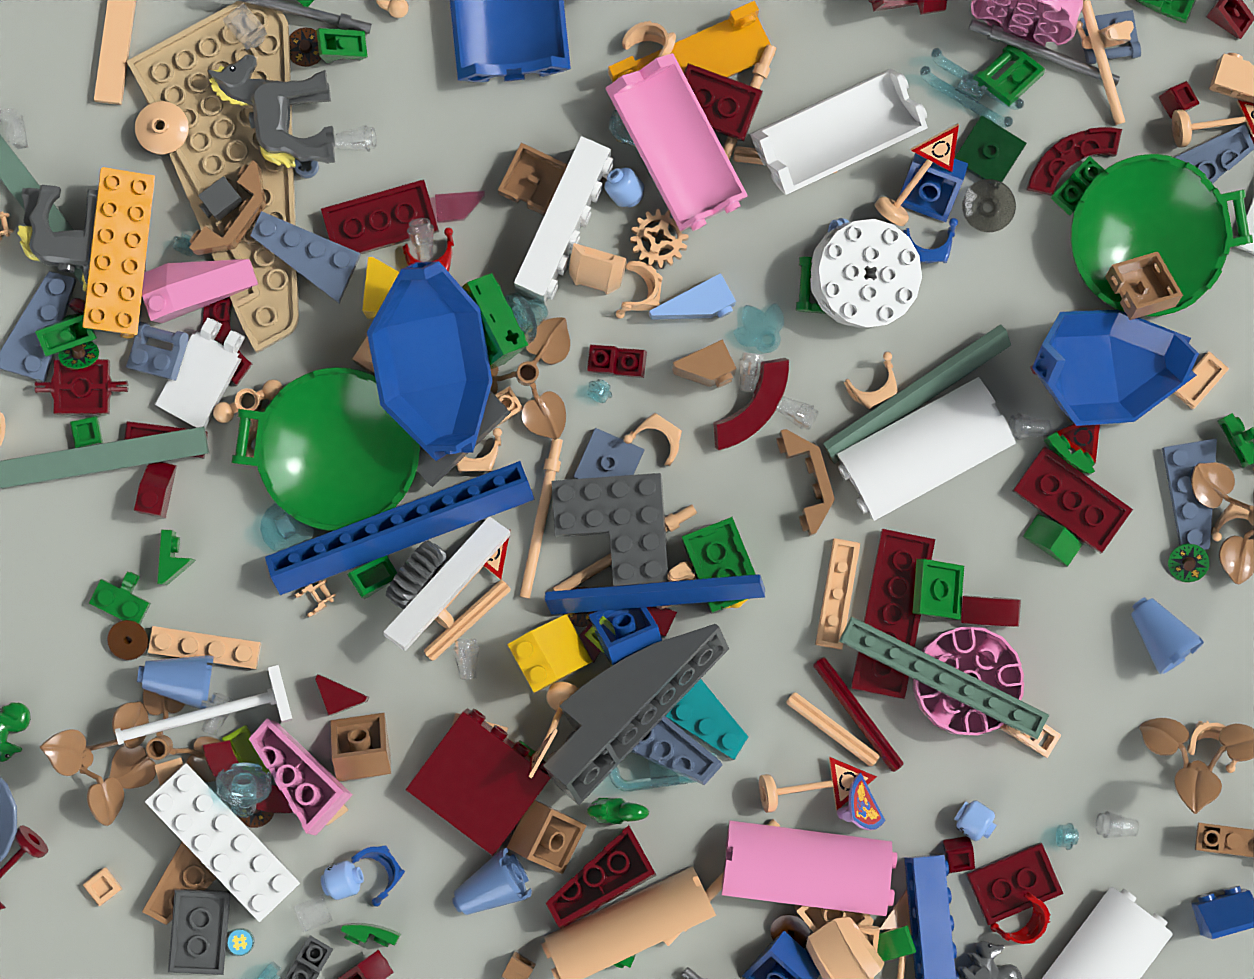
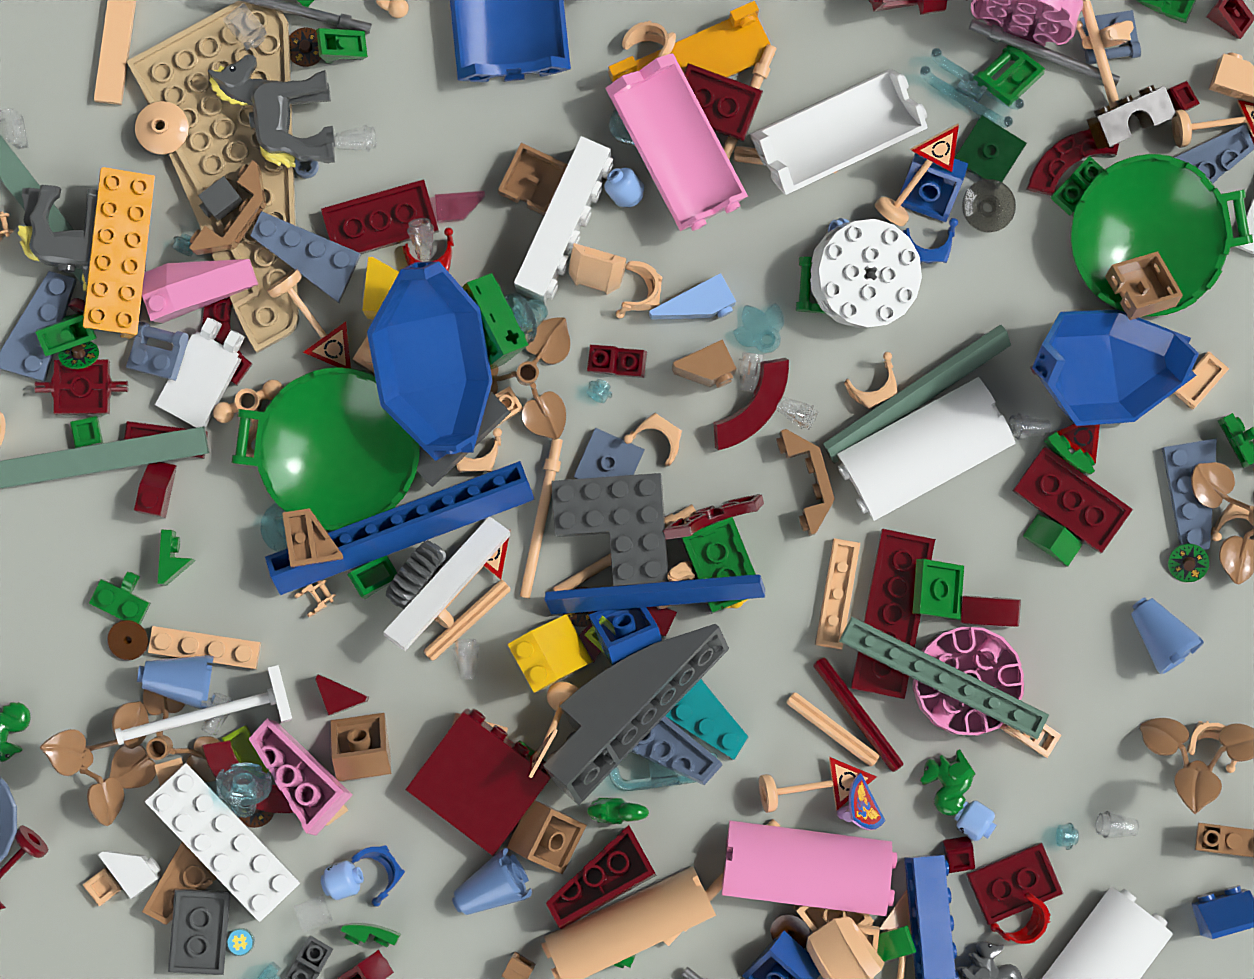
light nougat gear [630,209,689,269] -> none
none -> white slope [98,850,161,899]
none -> light nougat piece [267,269,351,369]
none -> medium nougat wing [282,508,344,568]
none -> dark red tile [664,494,764,540]
none -> green animal [920,749,976,816]
none -> arch [1086,85,1177,149]

